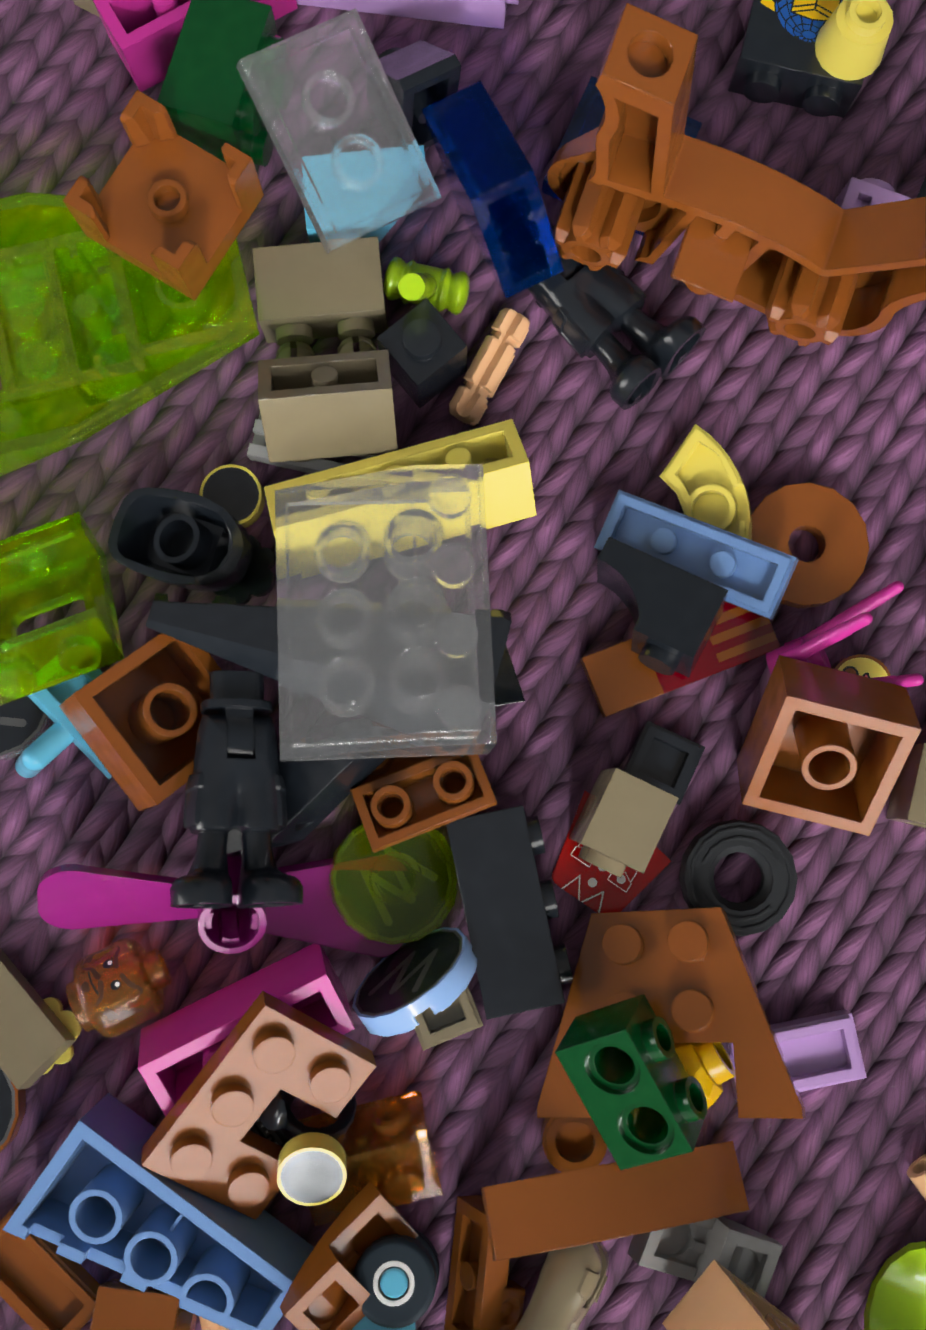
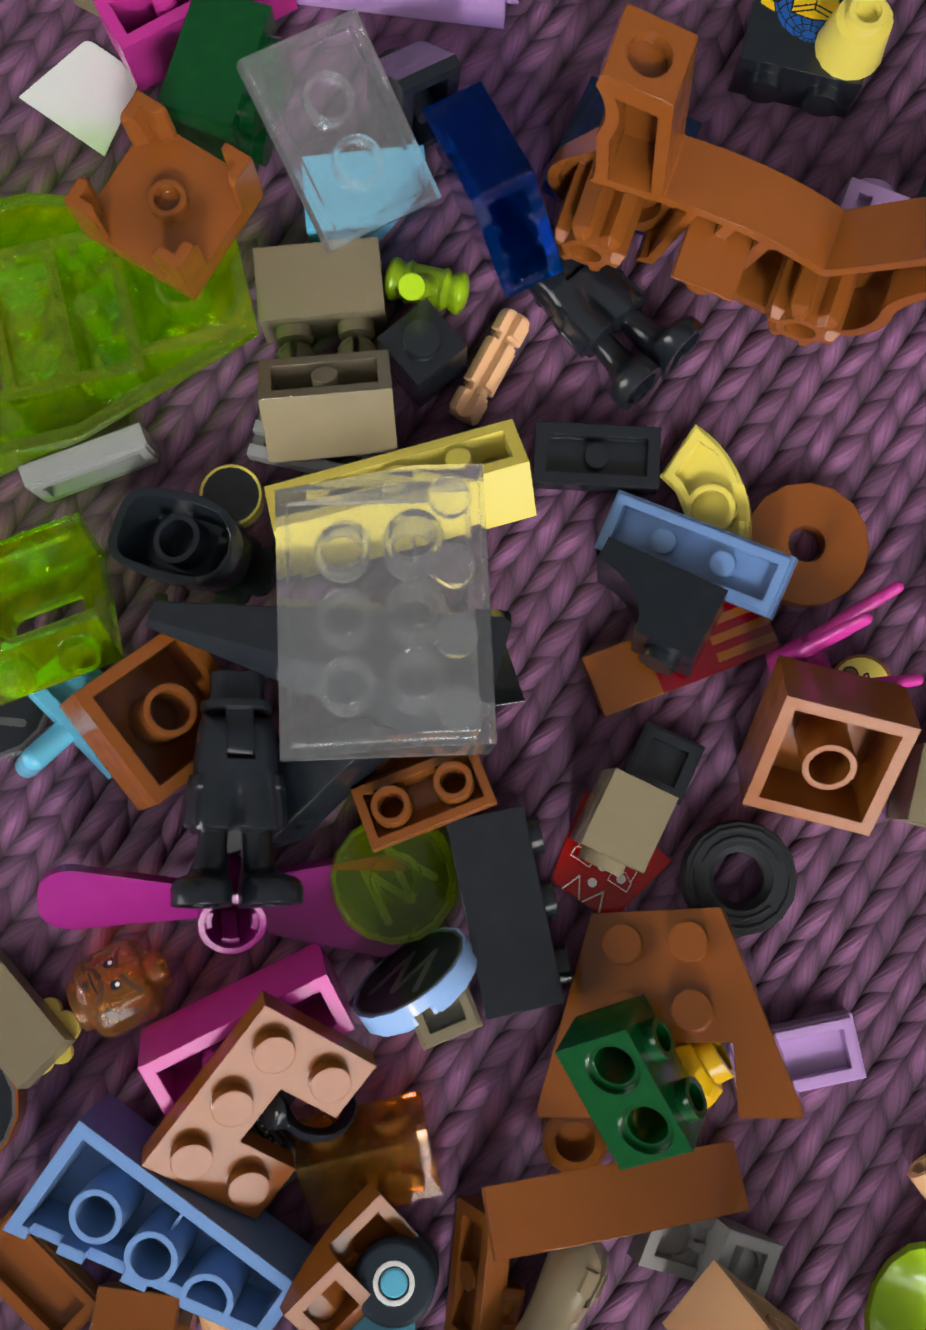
tile [277,1132,347,1206] -> none
none -> light grey tile [18,423,161,503]
none -> white sticker [19,41,137,157]
none -> black plate [532,421,661,495]

